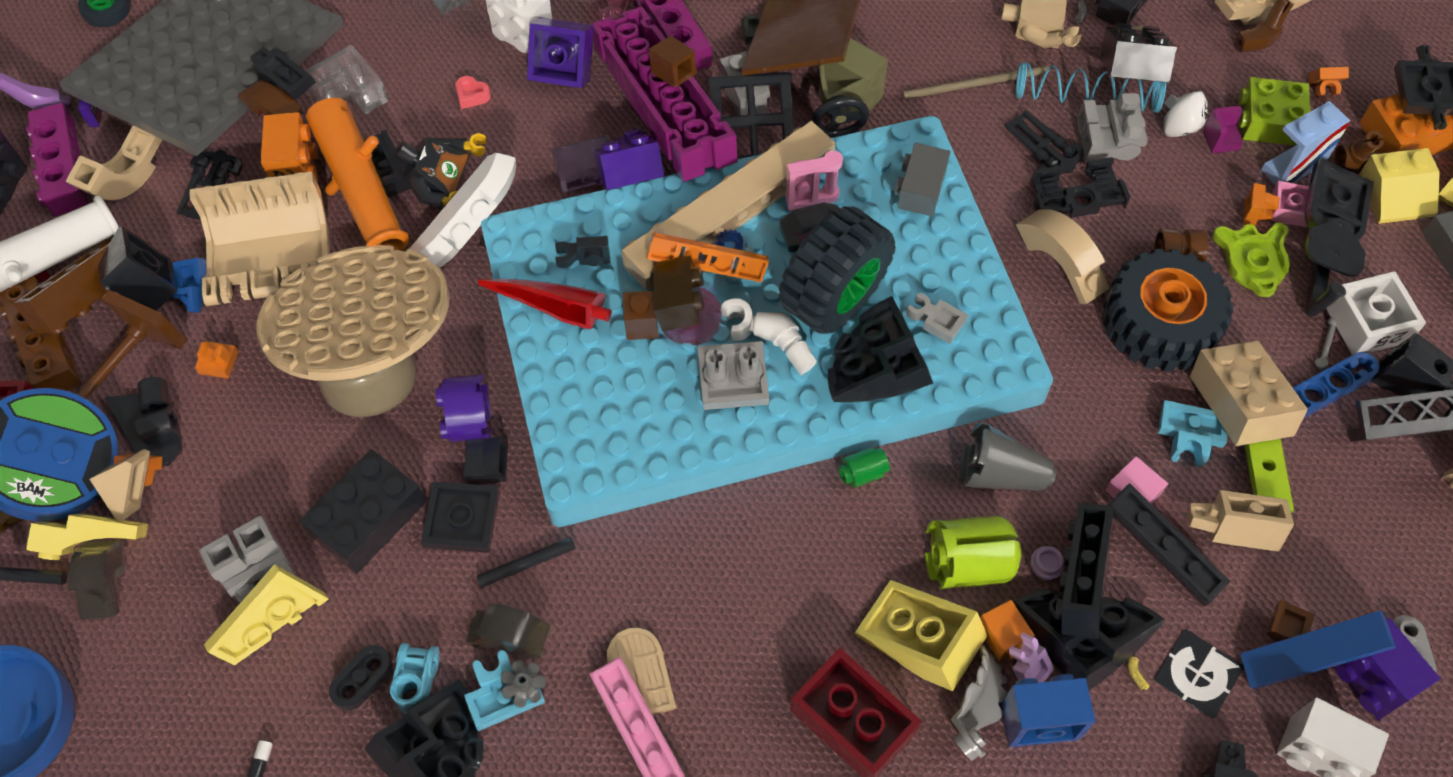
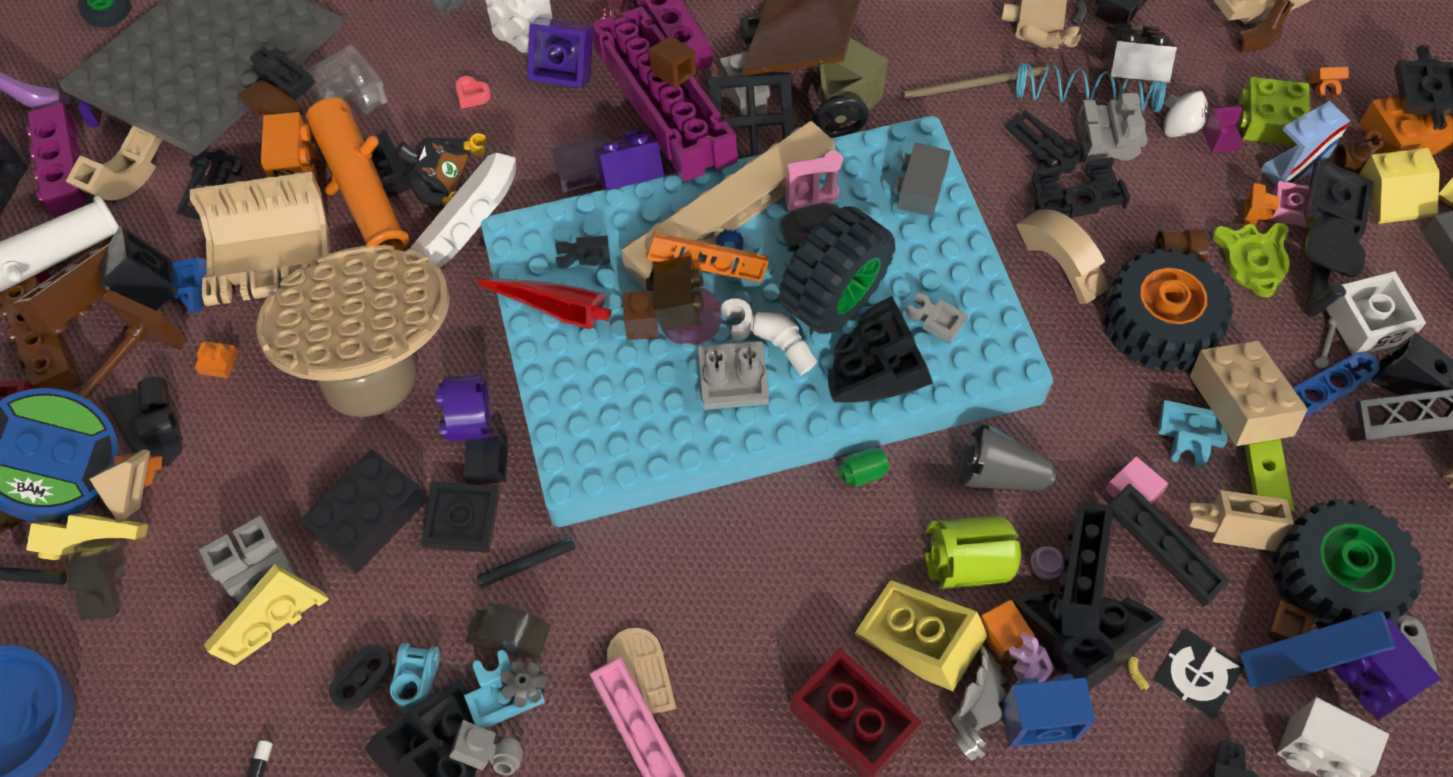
none -> light grey plate [449,720,523,775]
none -> black wheel [1272,499,1424,629]

